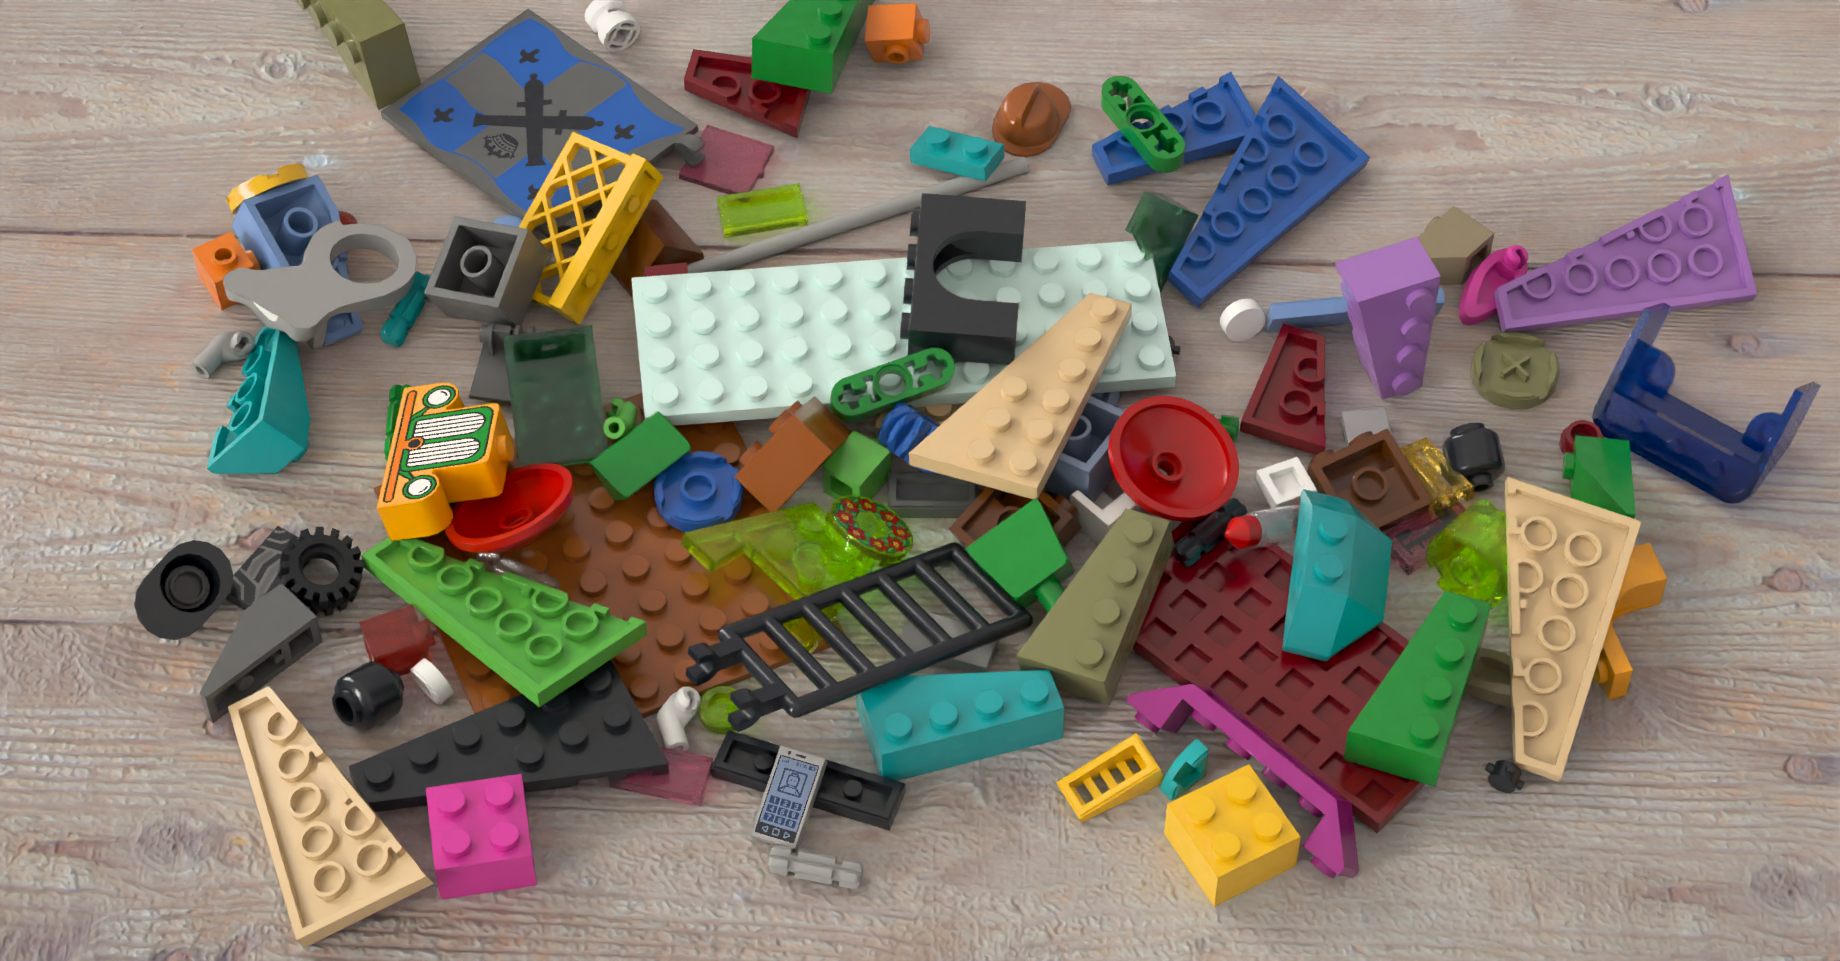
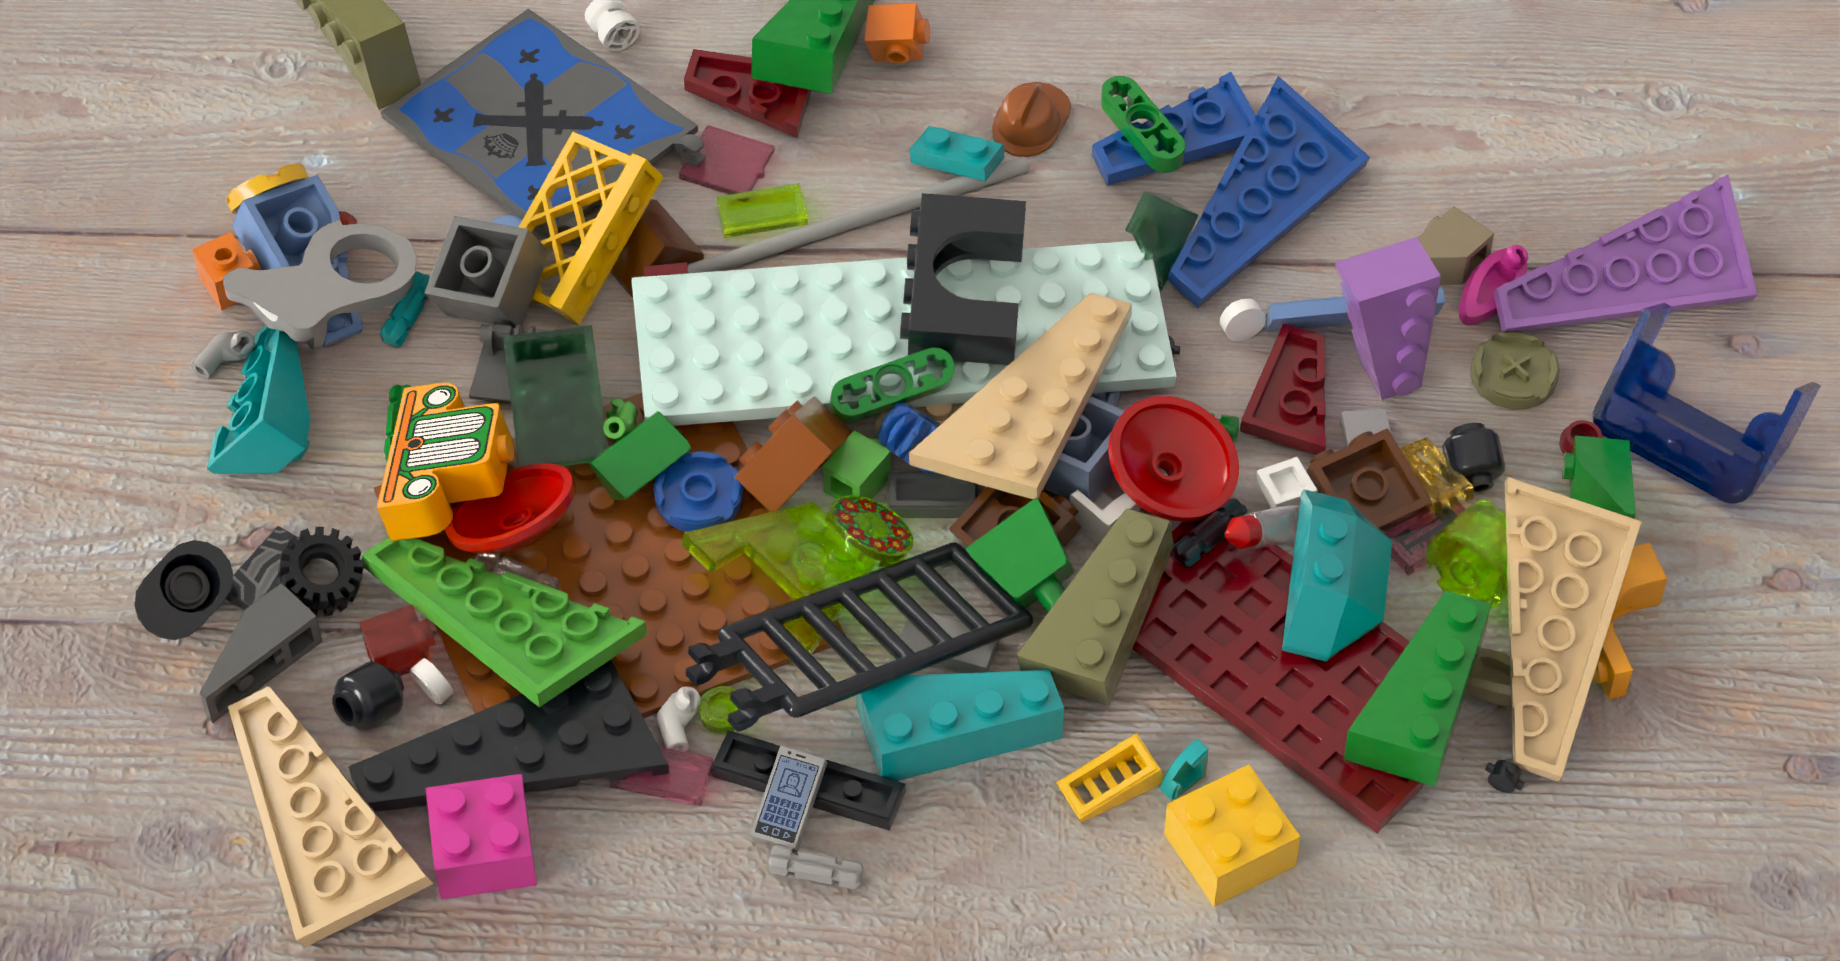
magenta slope [1126,684,1359,878] -> none

